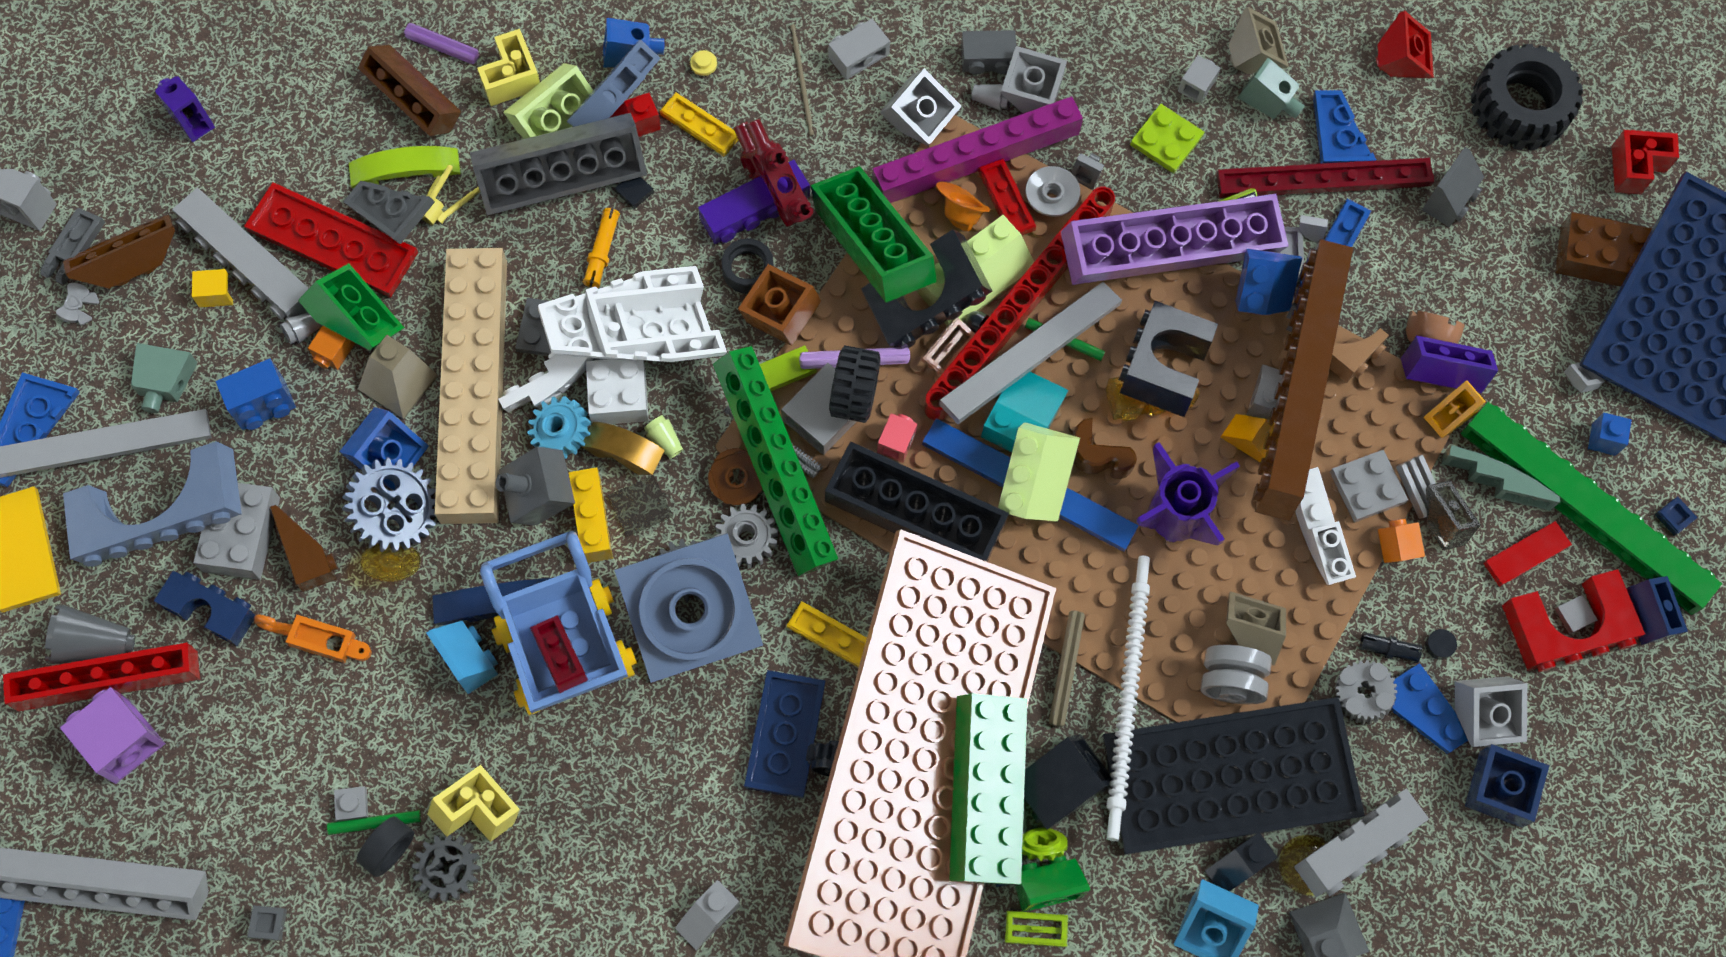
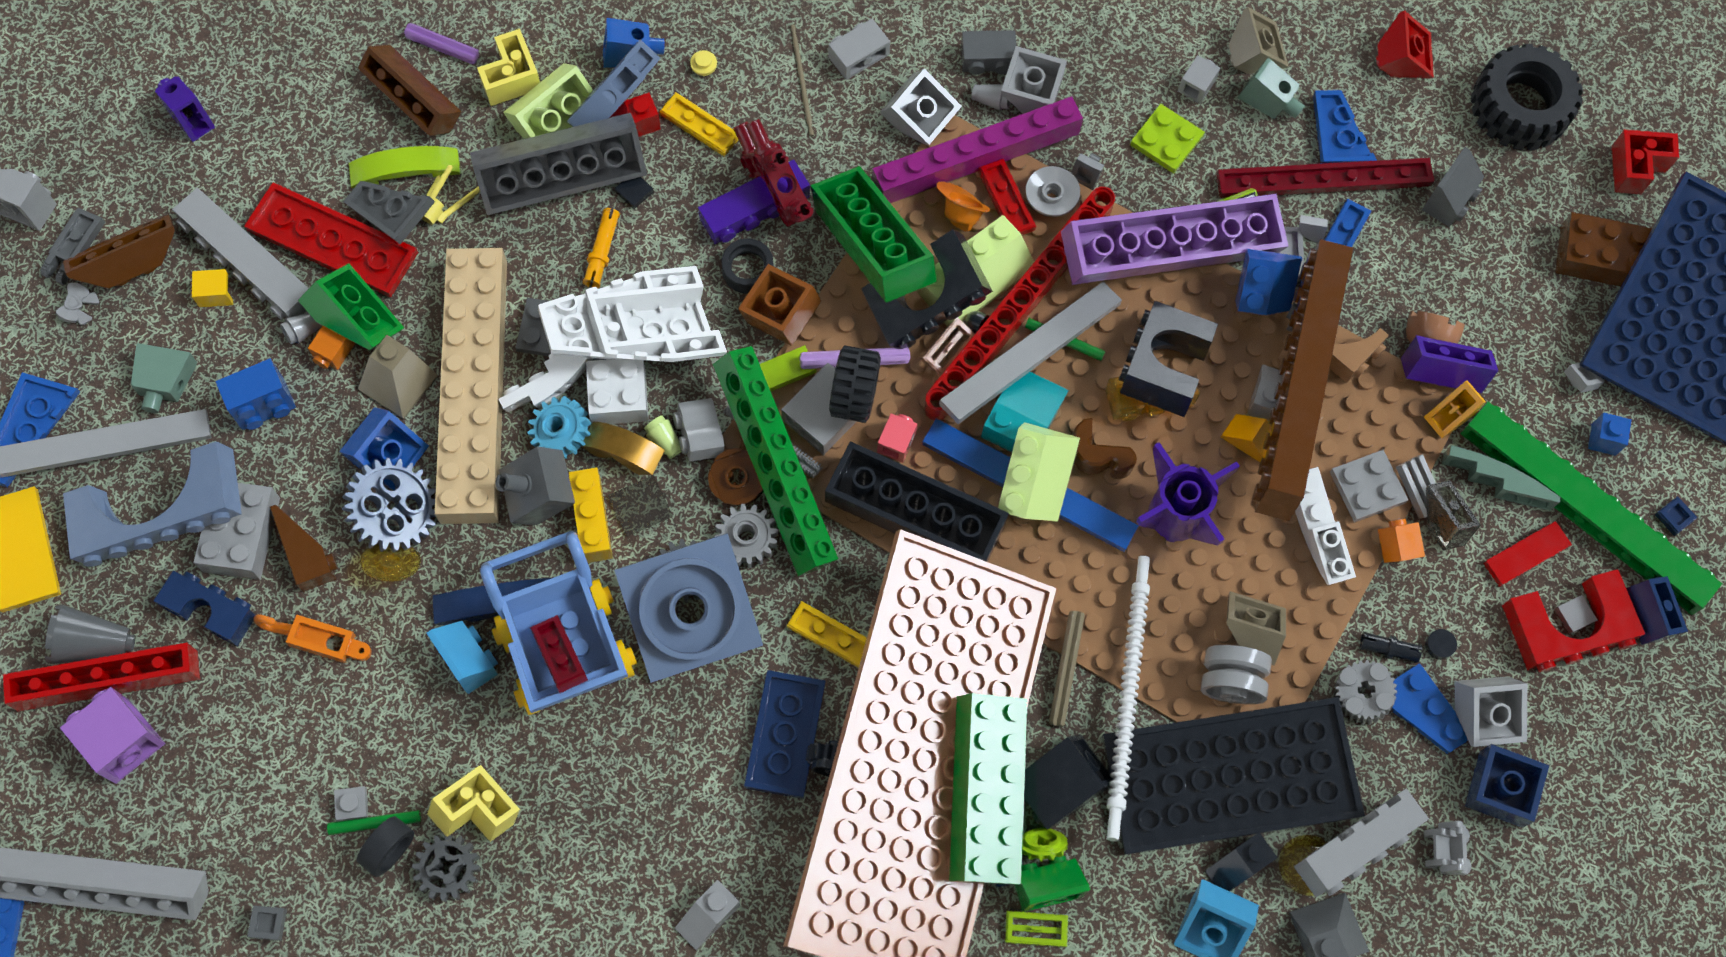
none -> light grey brick [673,398,724,462]
none -> light grey piece [1424,821,1471,876]

